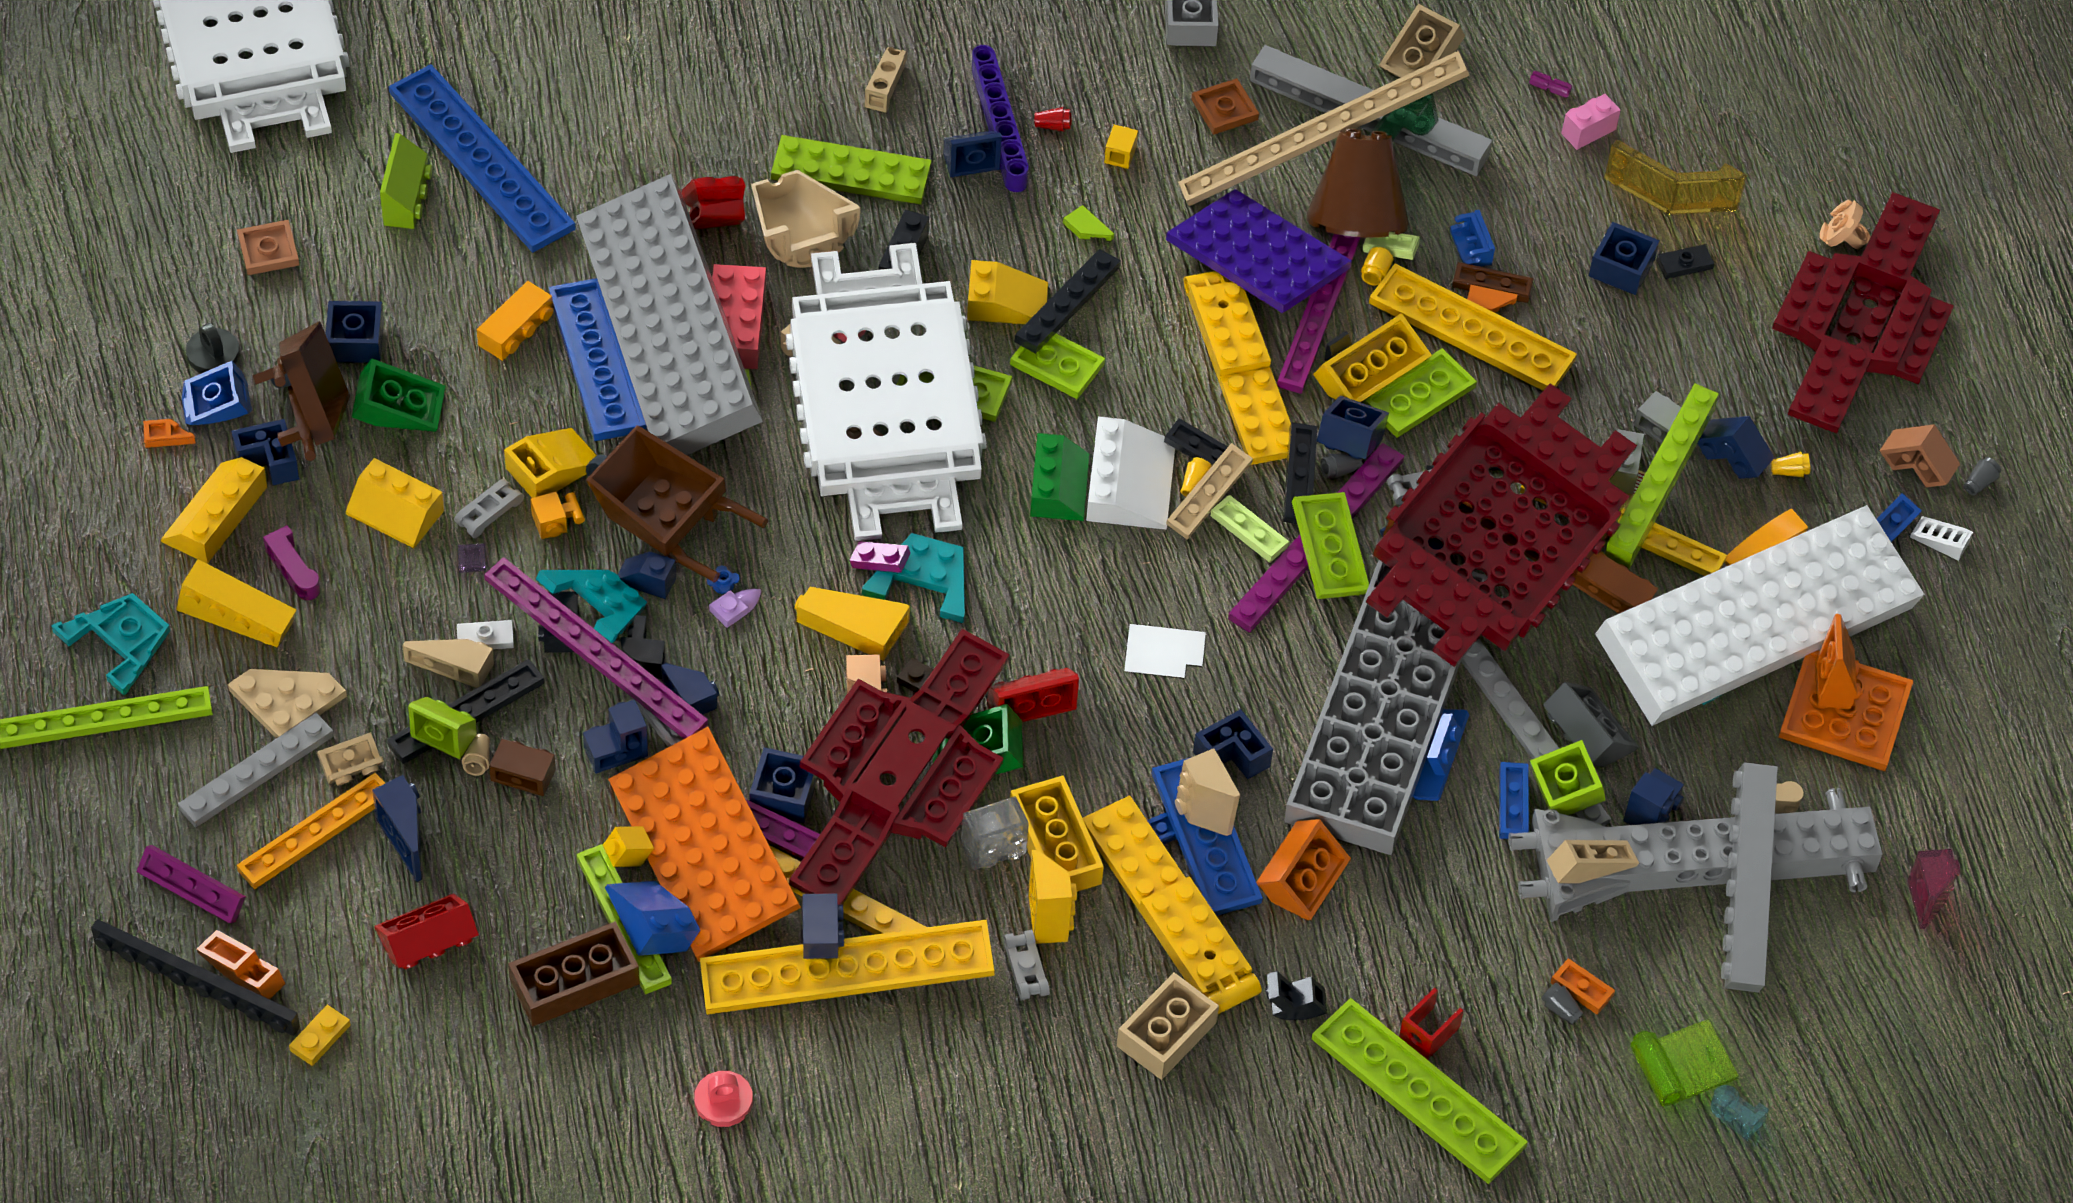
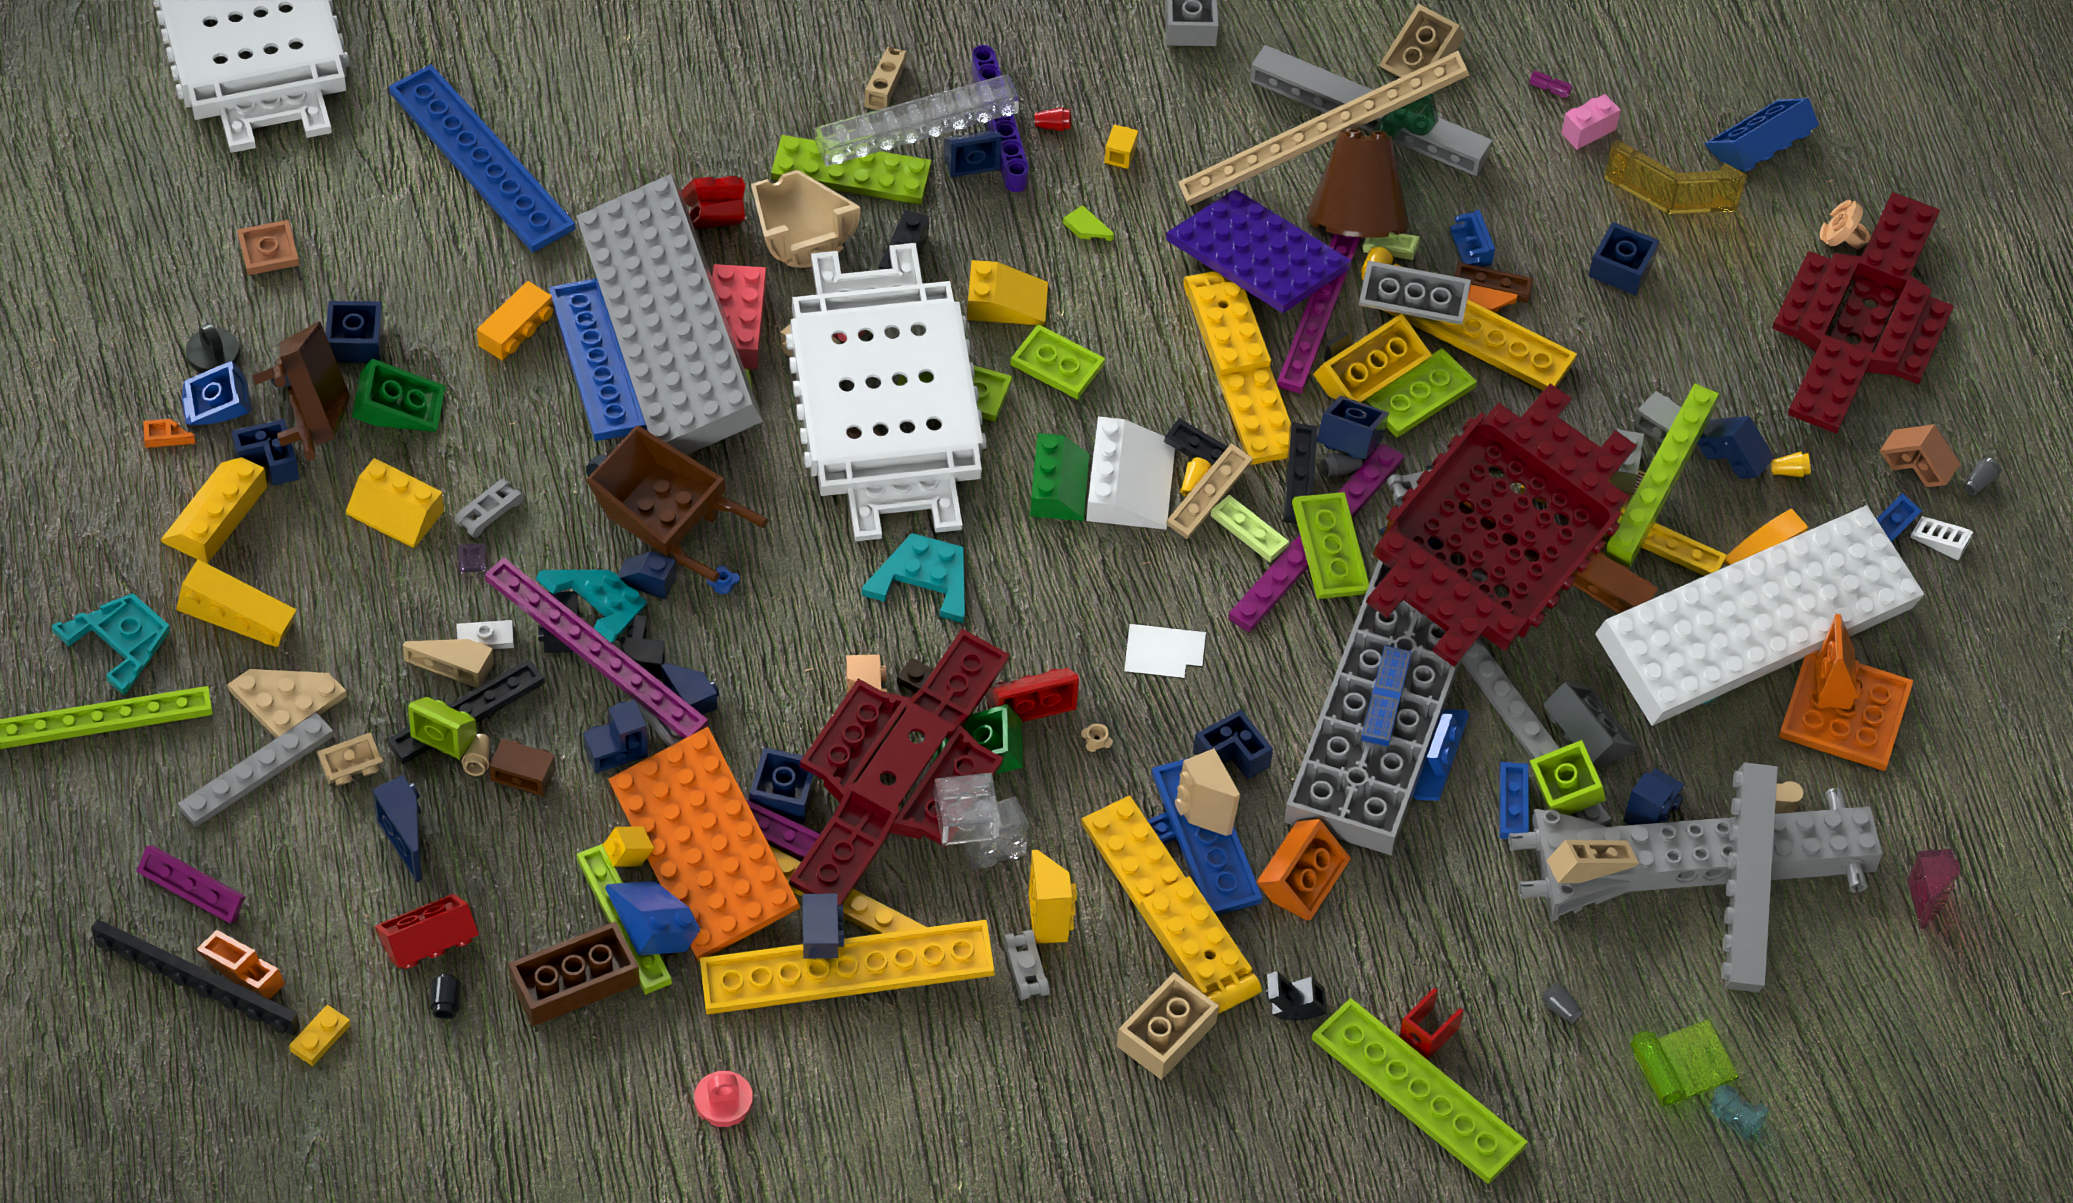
light orange plate [236,772,385,890] -> none
magenta leg [263,525,320,600] -> none
lime slope [380,133,432,229] -> none
yellow slope [504,428,597,498] -> none
light orange brick [530,492,585,539] -> none
lavender plate [709,589,761,628] -> none
yellow slope [794,587,910,661] -> none
plate [849,541,911,573] -> none
yellow brick [1009,775,1104,892] -> none
black plate [1014,249,1121,354] -> none
dark orange plate [1191,78,1259,135] -> none
orange plate [1550,958,1615,1015] -> none
black plate [1656,244,1715,279] -> none
none -> black brick [430,974,461,1019]
none -> clear brick [815,74,1019,166]
none -> clear brick [934,773,1000,845]
none -> tan plate [1081,724,1113,752]
none -> light grey slope [1359,261,1471,325]
none -> tile [1361,646,1412,746]
none -> blue slope [1705,98,1819,172]

